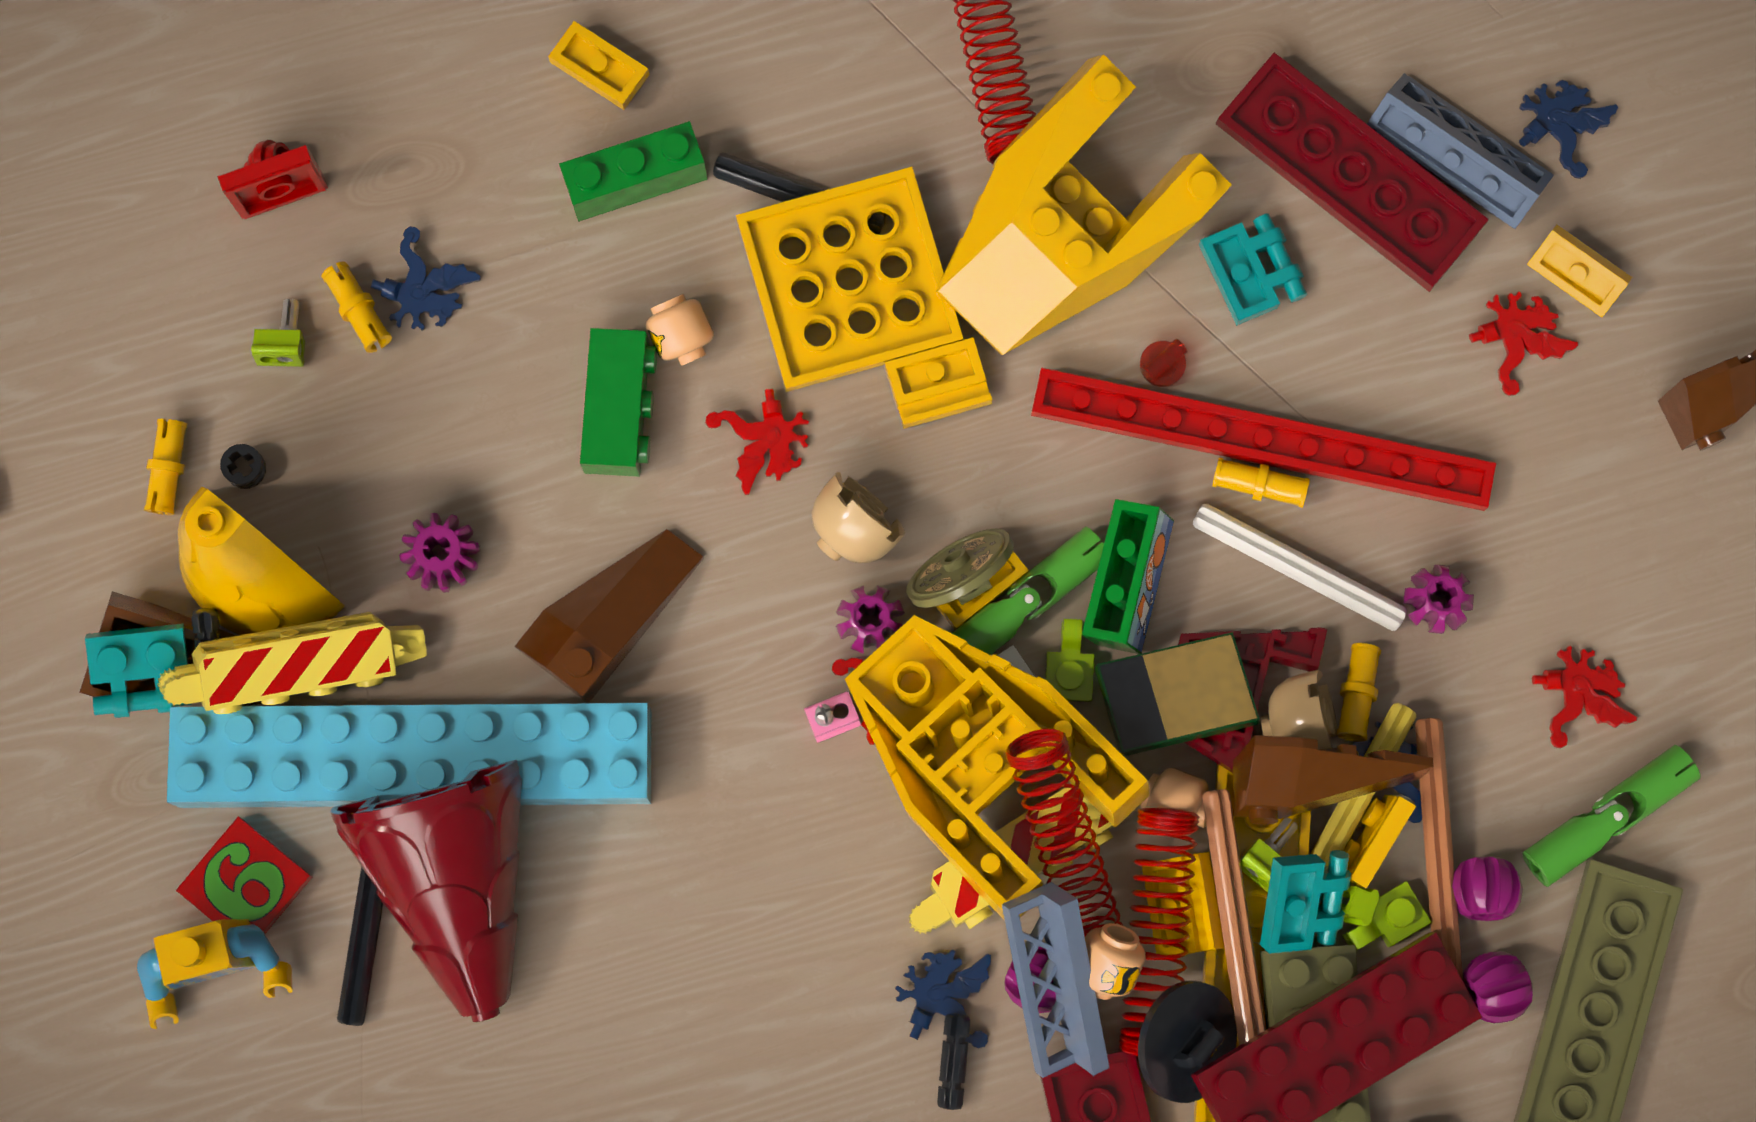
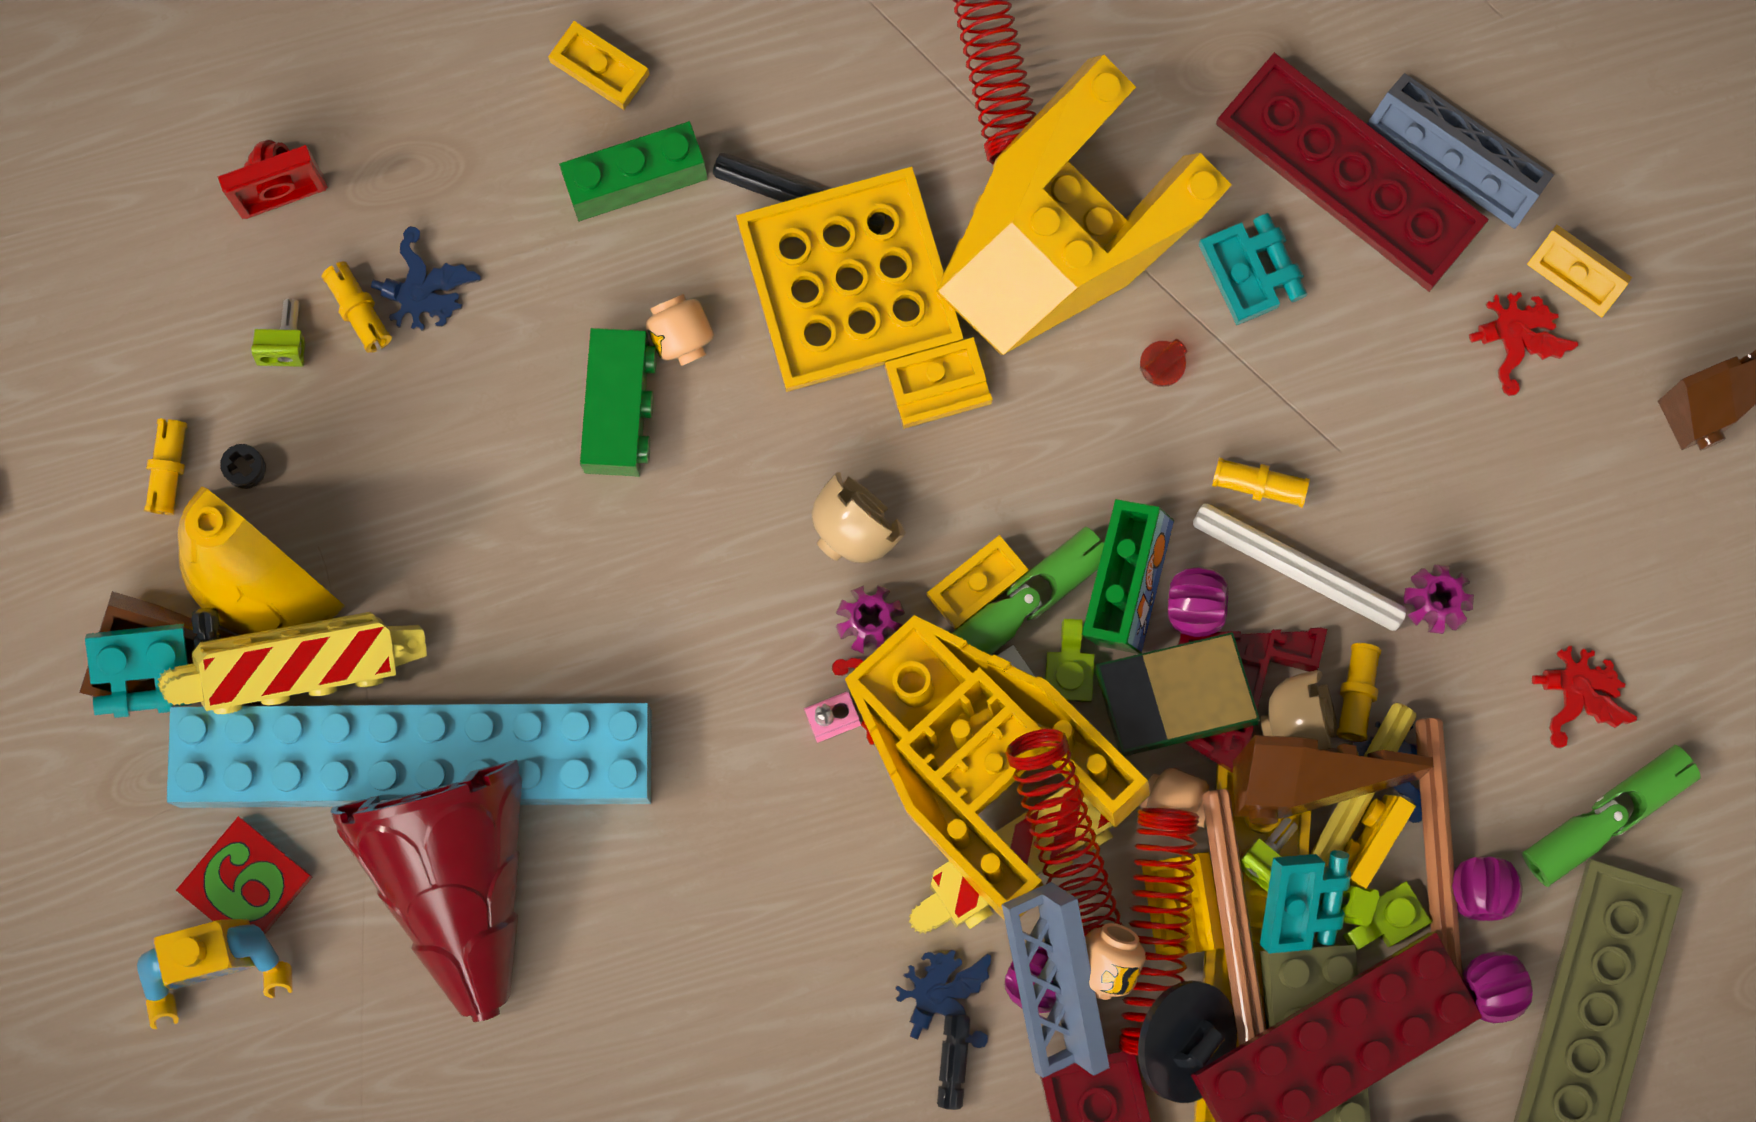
black axle [337,867,383,1026] -> none
magenta gear [399,513,481,593] -> none
reddish brown wedge [514,529,704,703] -> none
red piece [705,389,809,495] -> none
olive shield [906,528,1014,608] -> none
red plate [1031,368,1496,511] -> none
dark blue piece [1519,80,1618,179] -> none
none -> magenta piece [1168,567,1229,637]

